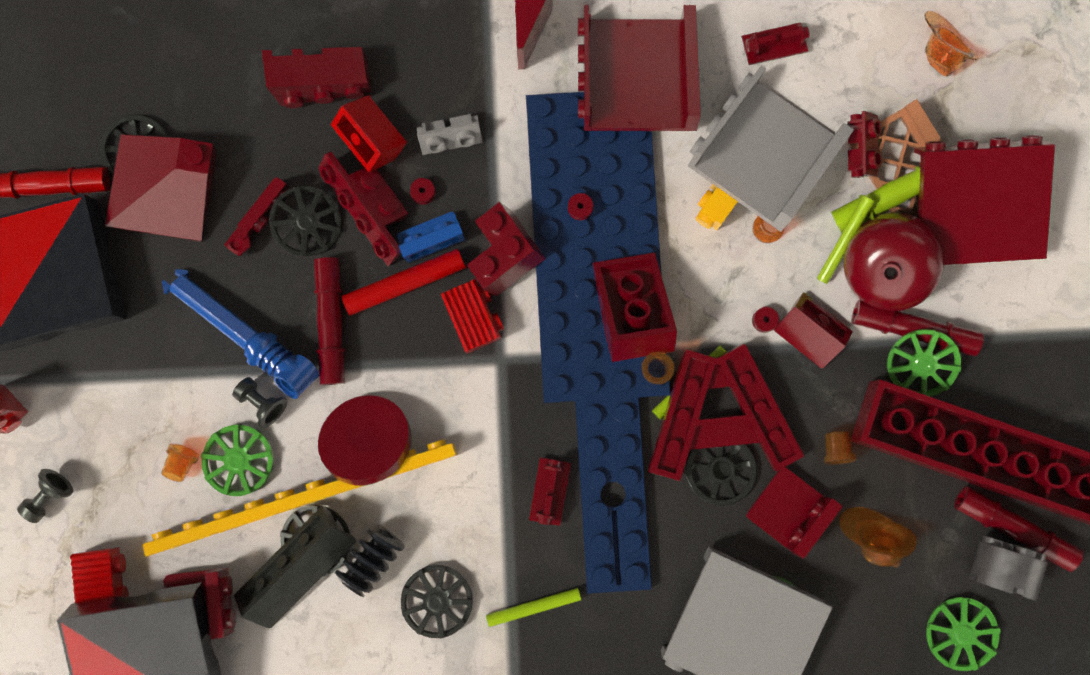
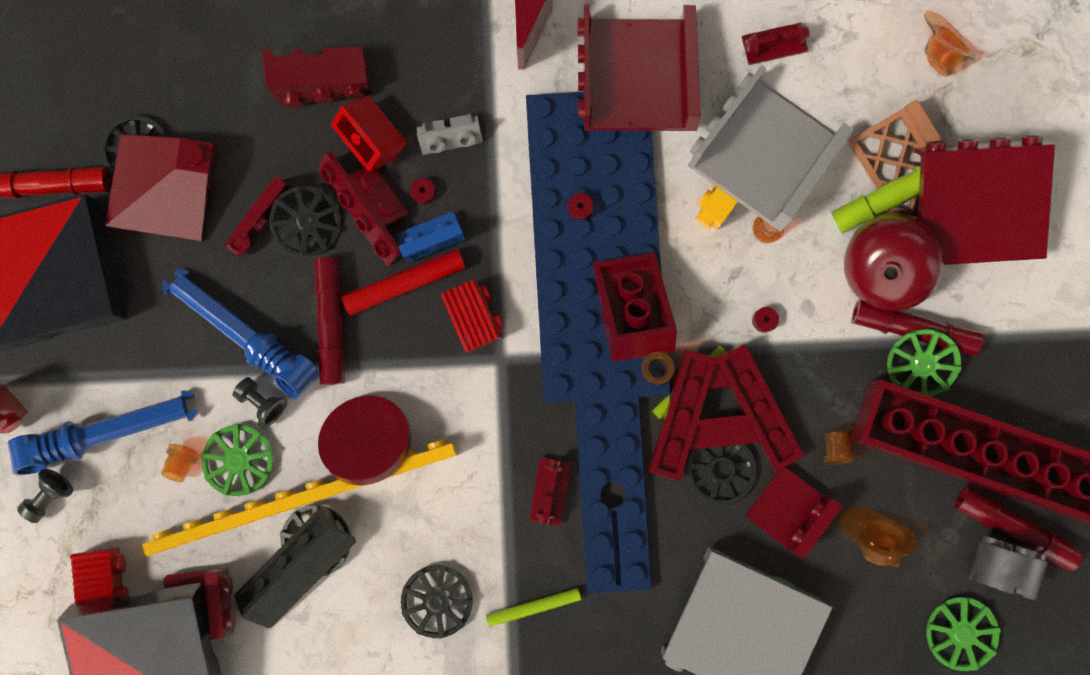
black piece [335,525,405,597] -> none
dark red brick [467,202,546,296] -> none
dark red panel [774,292,853,368] -> none
lime bar [817,195,875,284] -> none
dark red hinge [847,111,882,178] -> none
none -> blue piece [7,390,199,475]

